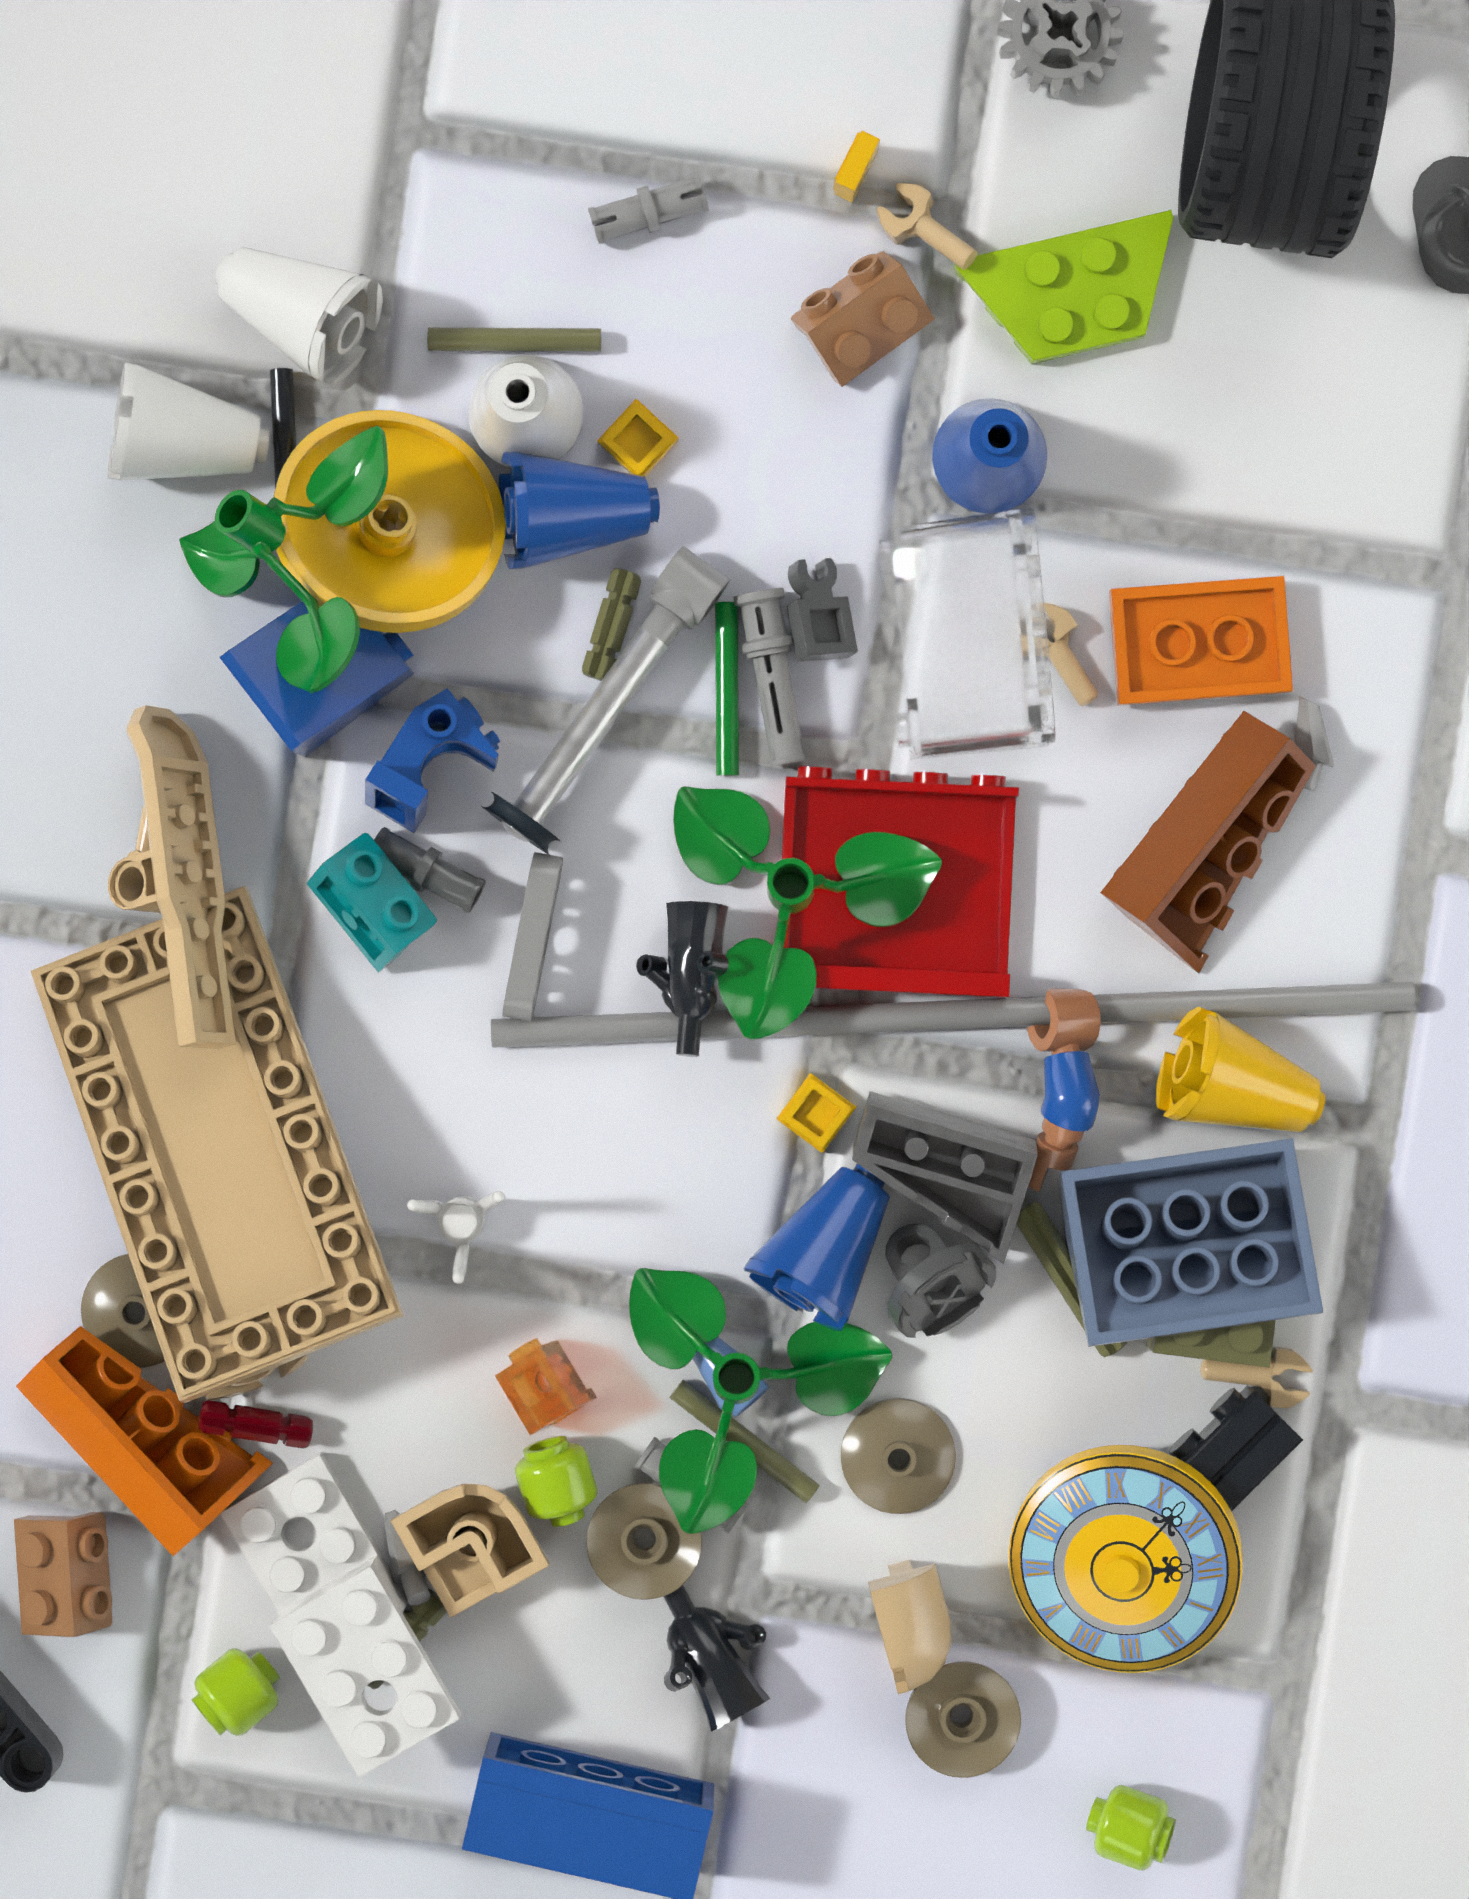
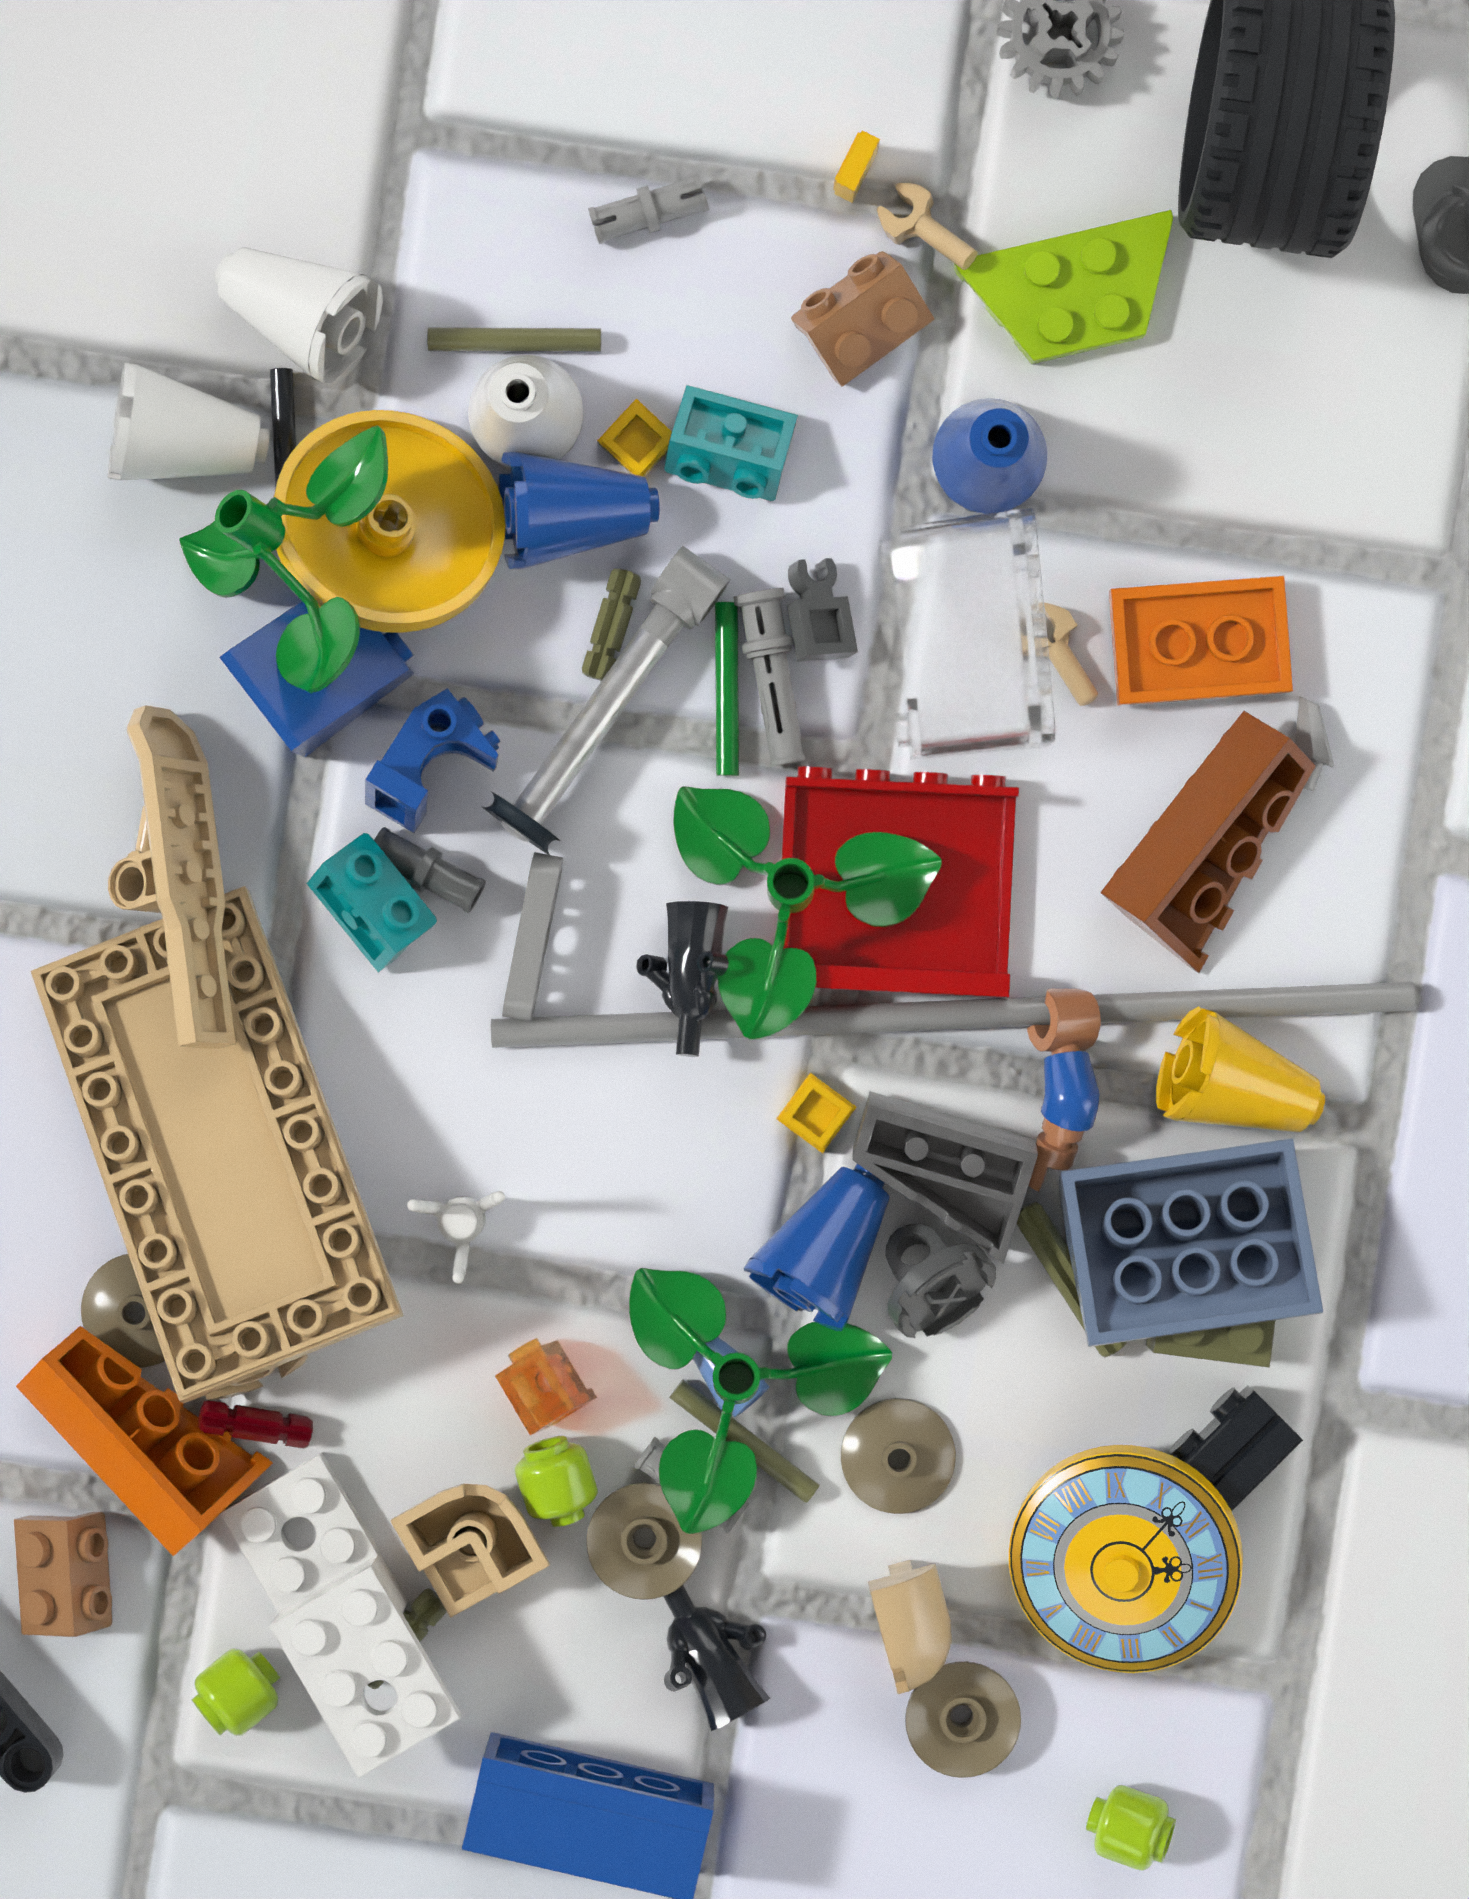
light grey bar [384,1510,431,1605] -> none
tan bar [1200,1347,1313,1409] -> none
none -> teal bracket [664,385,798,501]

